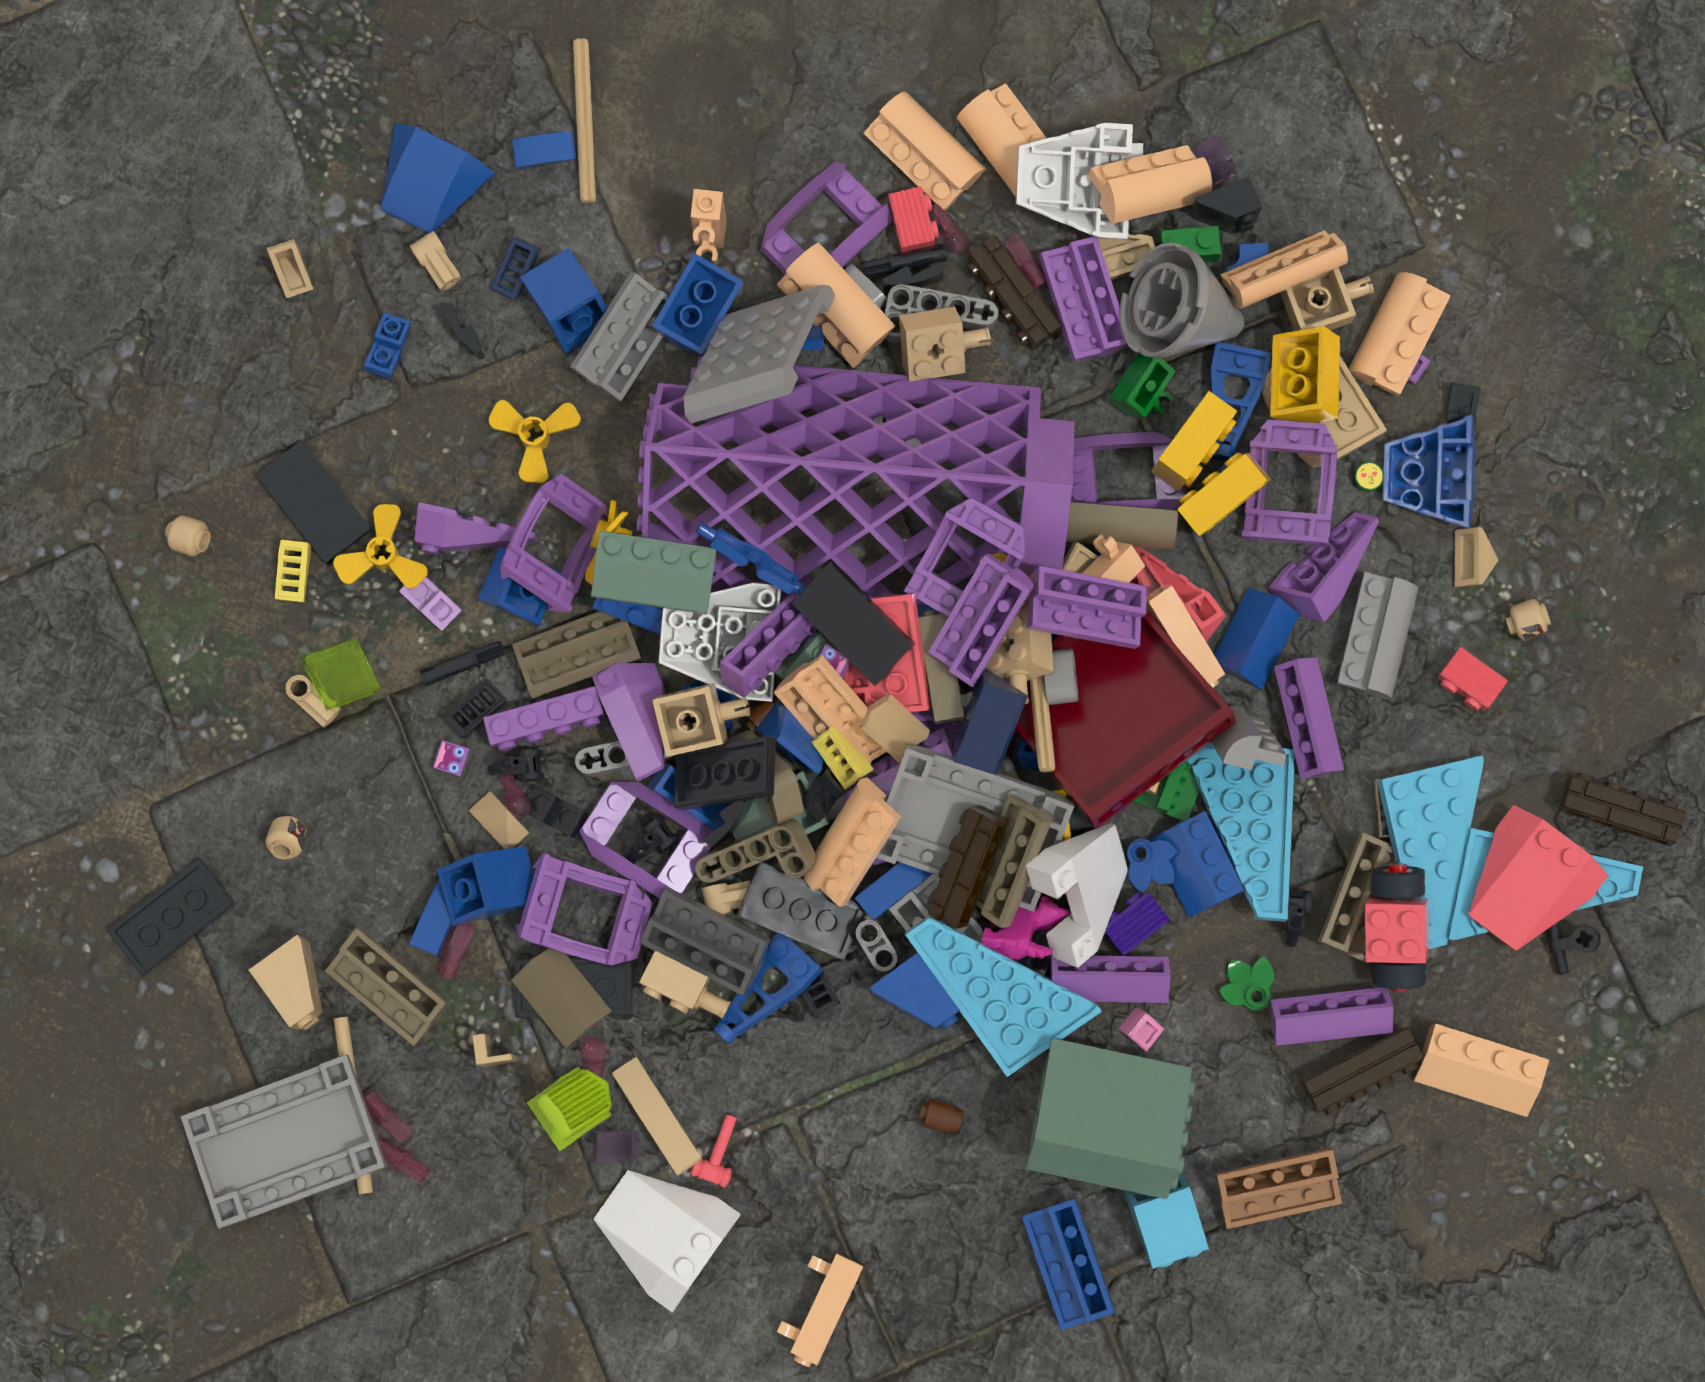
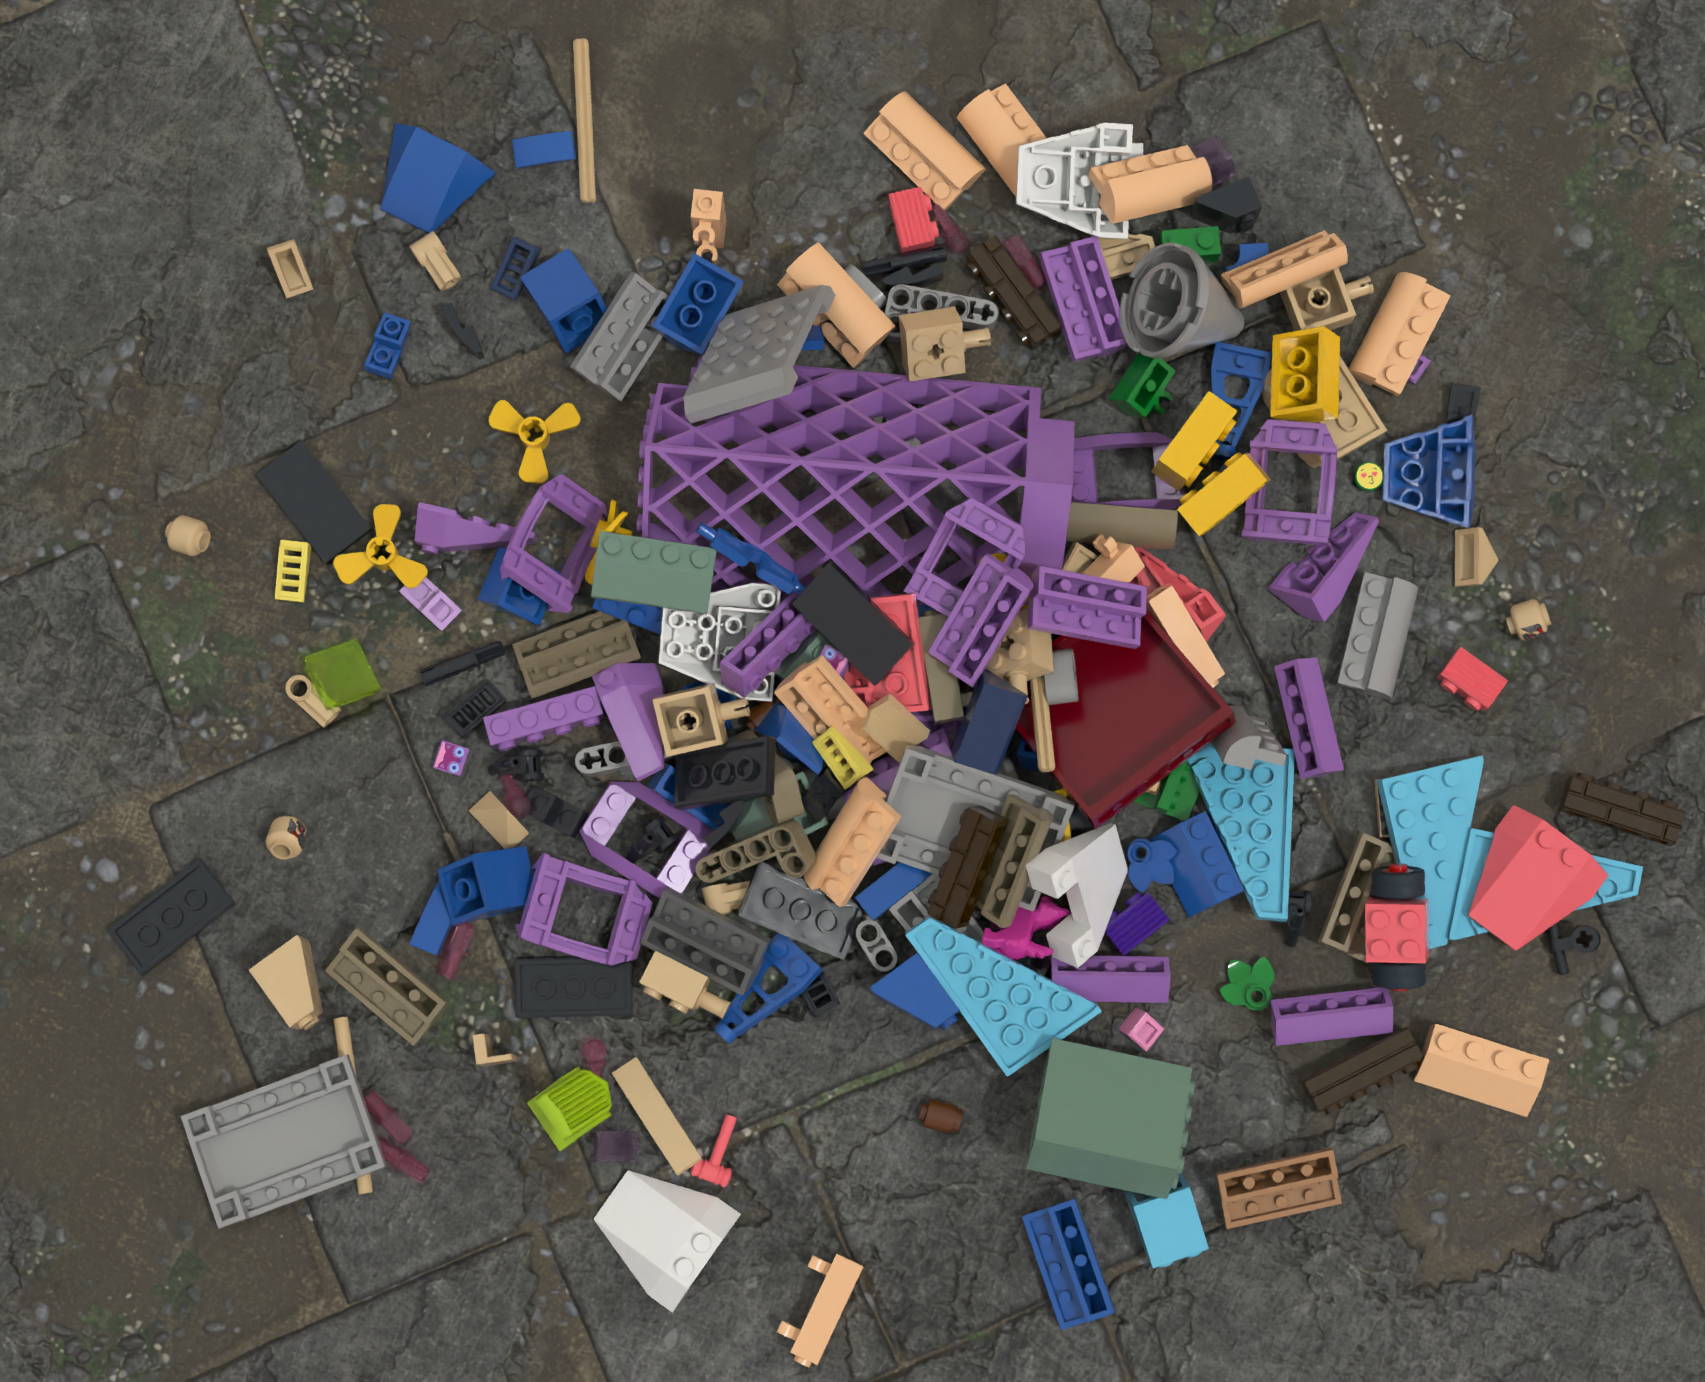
dark tan slope [511,949,612,1049] -> none
medium lavender wedge [760,162,893,274] -> none
blue slope [1214,588,1300,691] -> none

